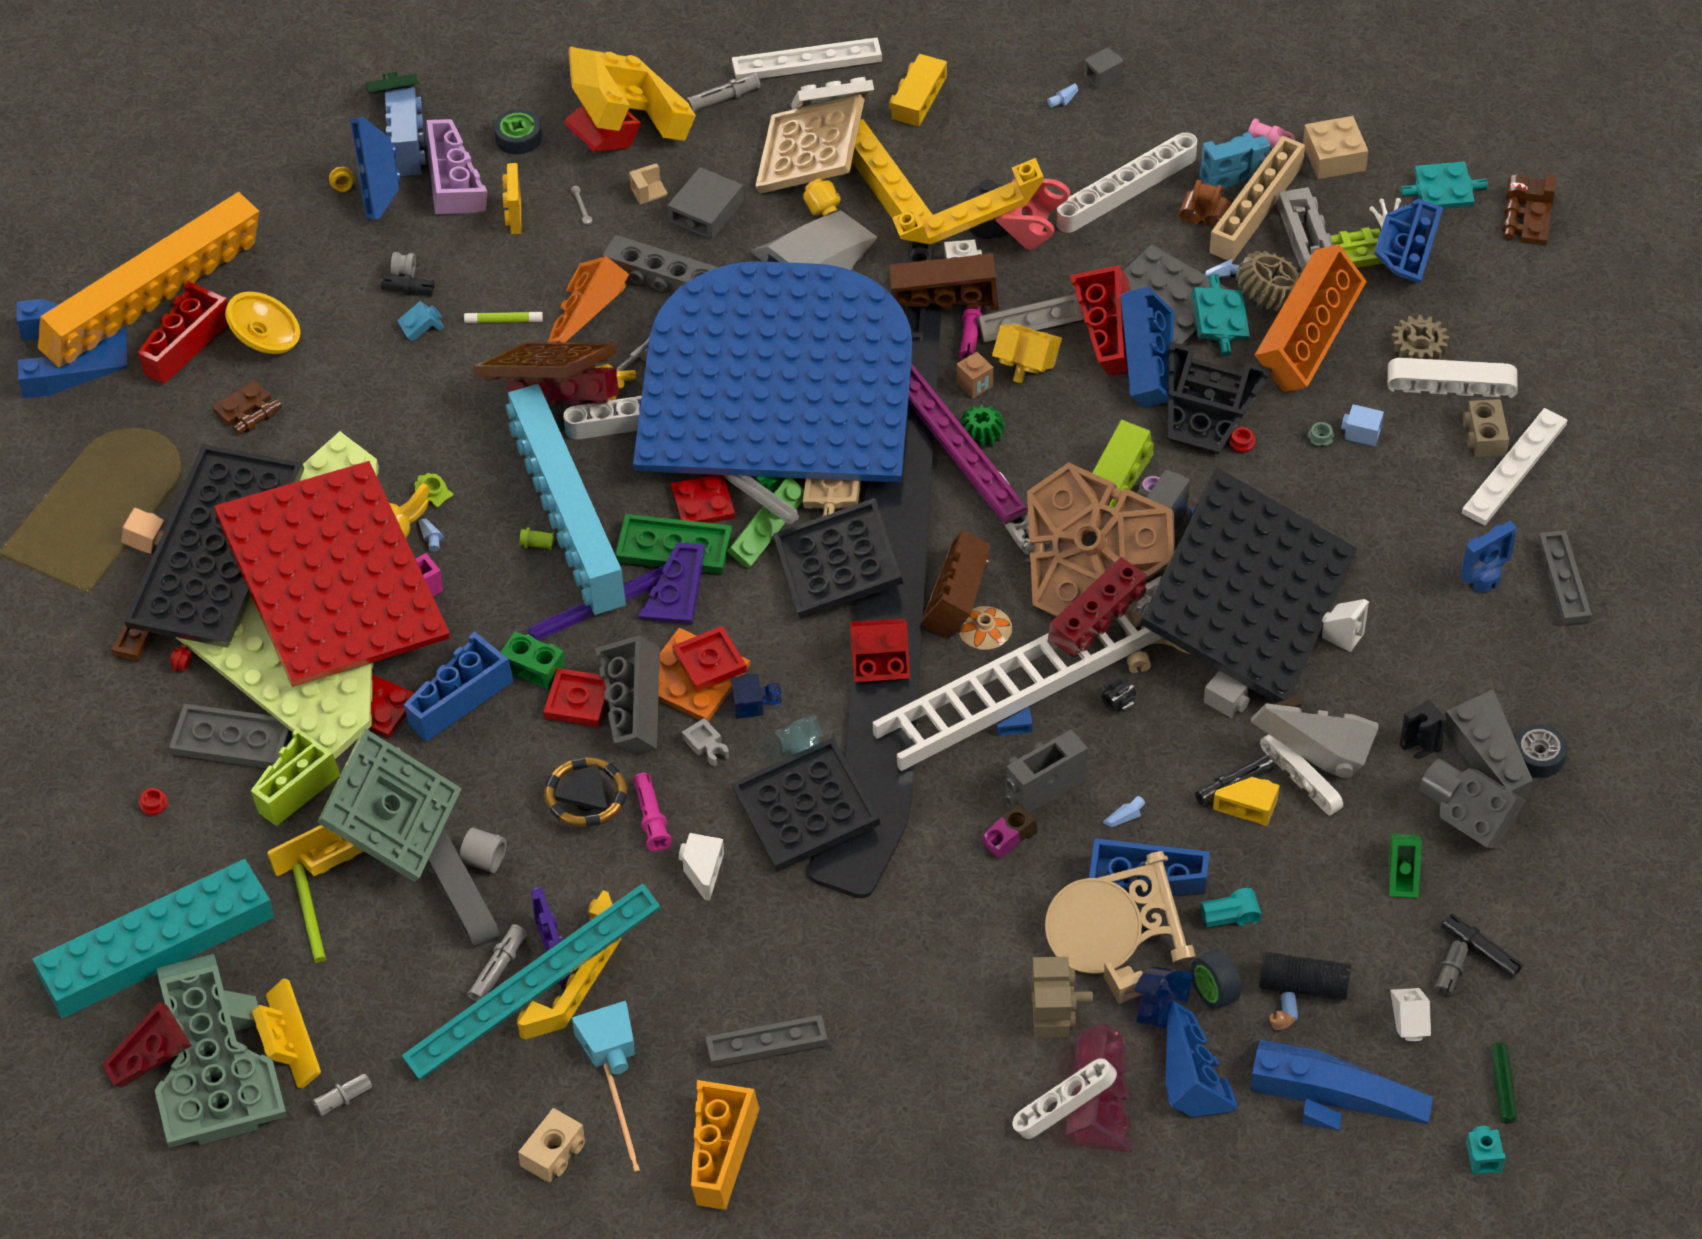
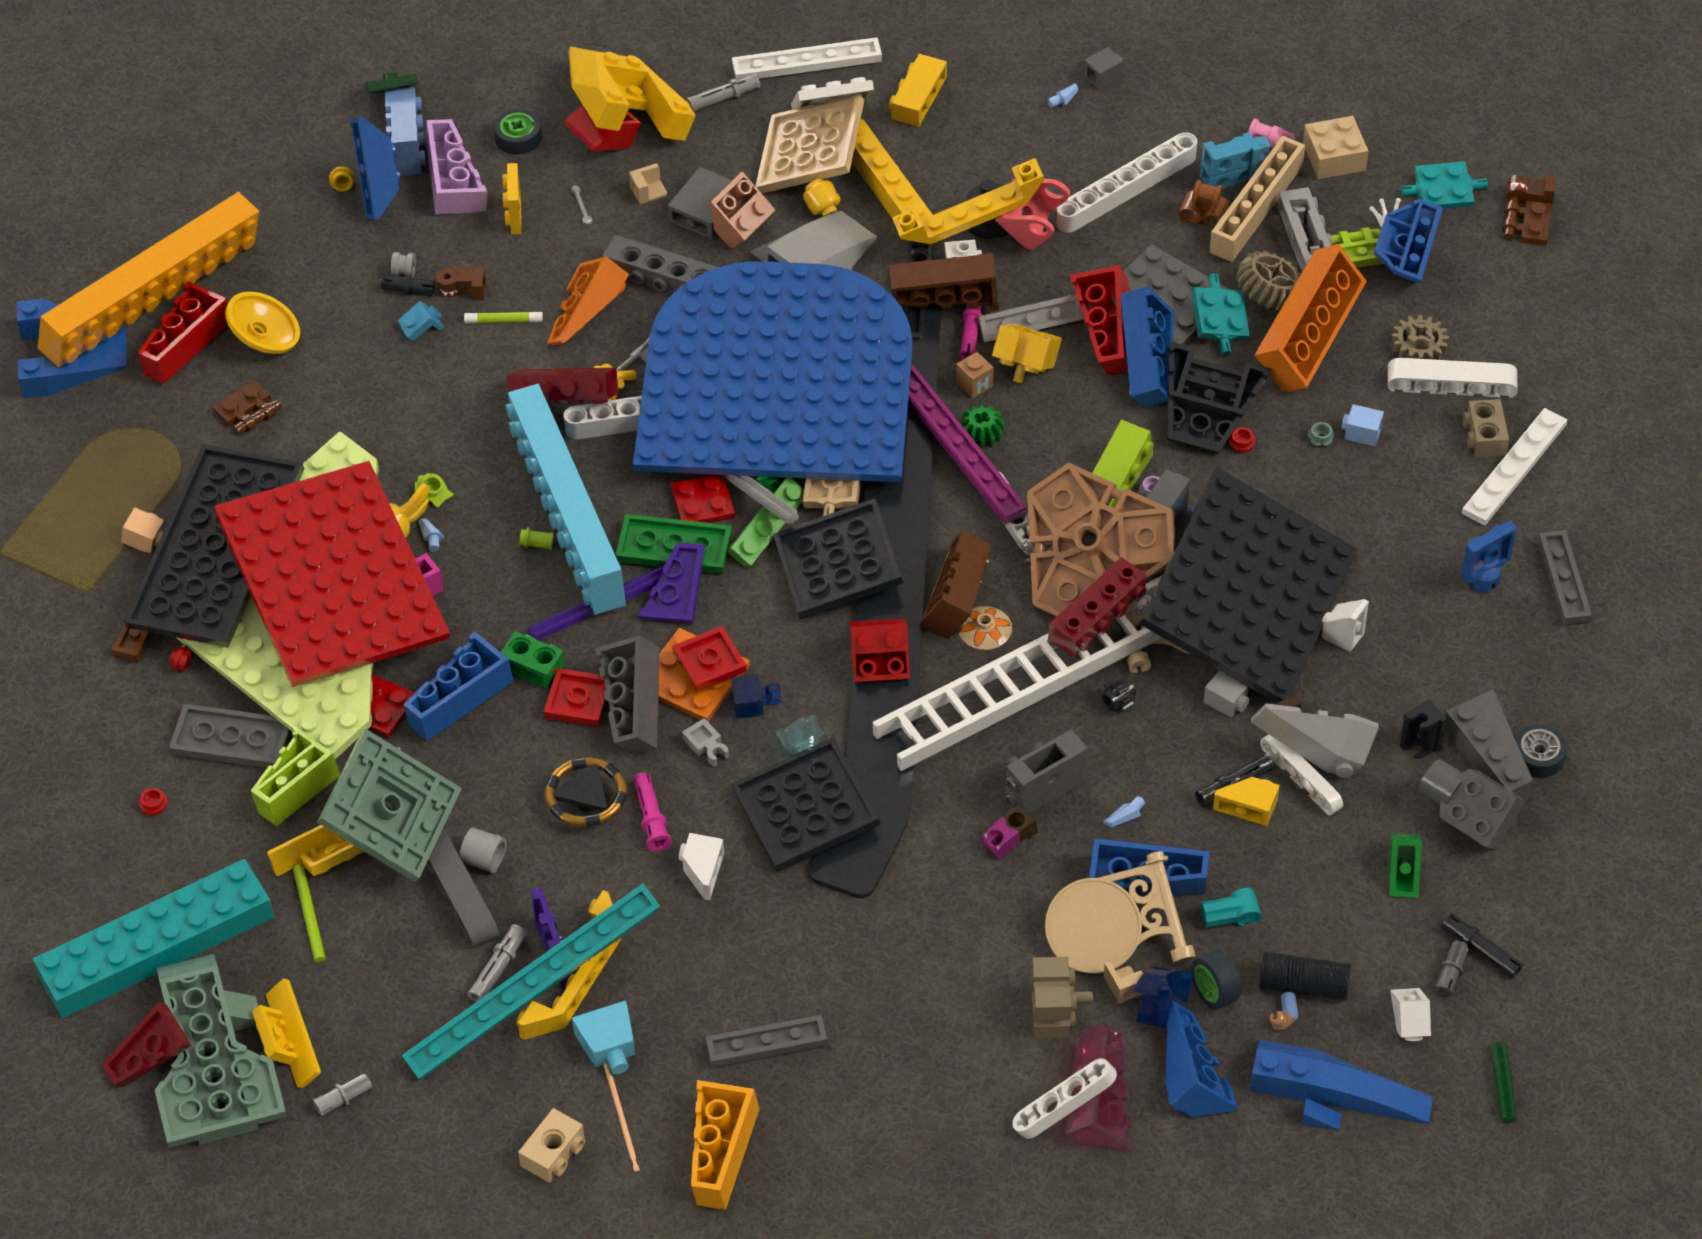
reddish brown plate [473,342,617,382] -> none
blue piece [997,707,1033,736] -> none
light blue bar [1205,259,1239,278] -> none
teal brick [1466,1126,1506,1175] -> none
none -> reddish brown leg [436,267,486,301]
none -> nougat slope [709,172,775,248]

